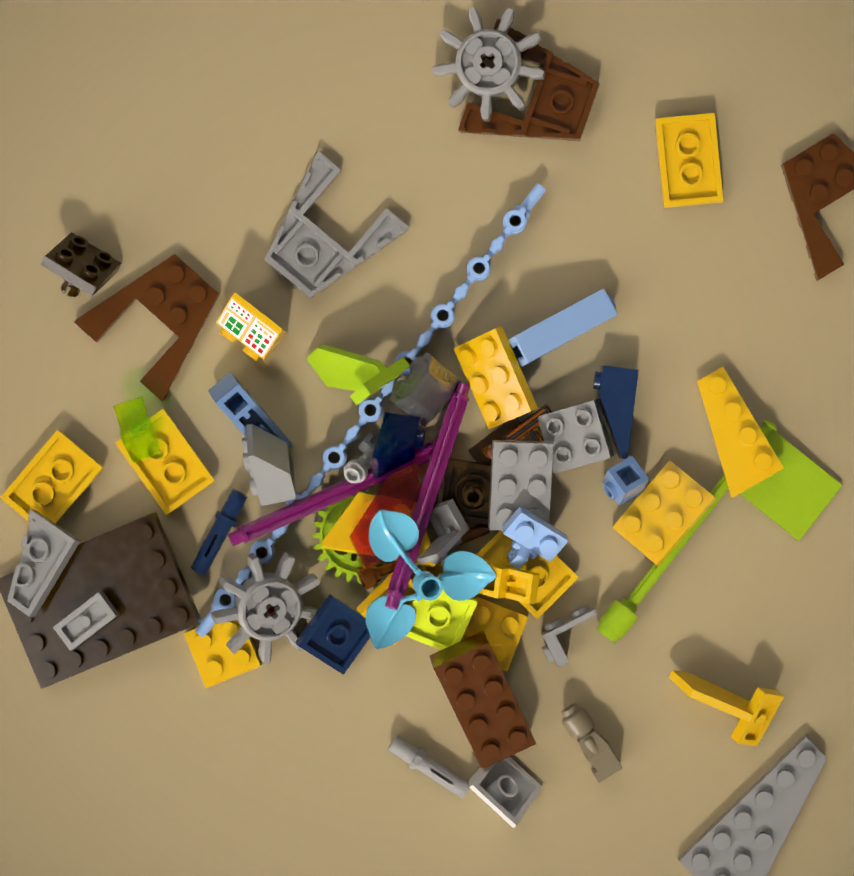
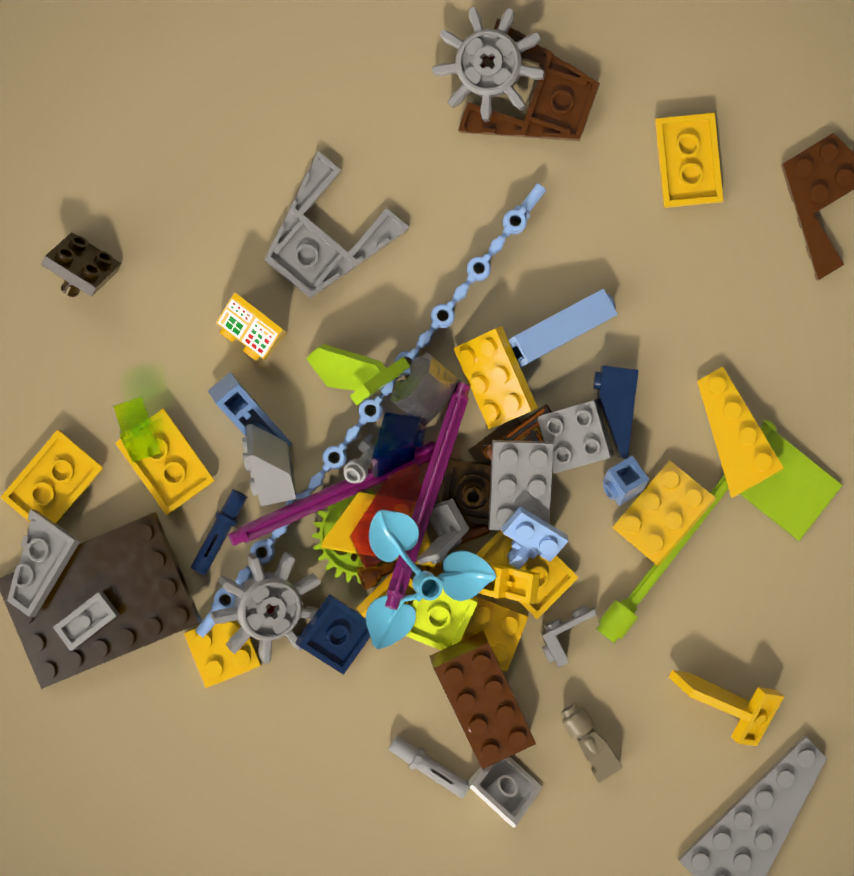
reddish brown wing [74,254,220,401] -> none

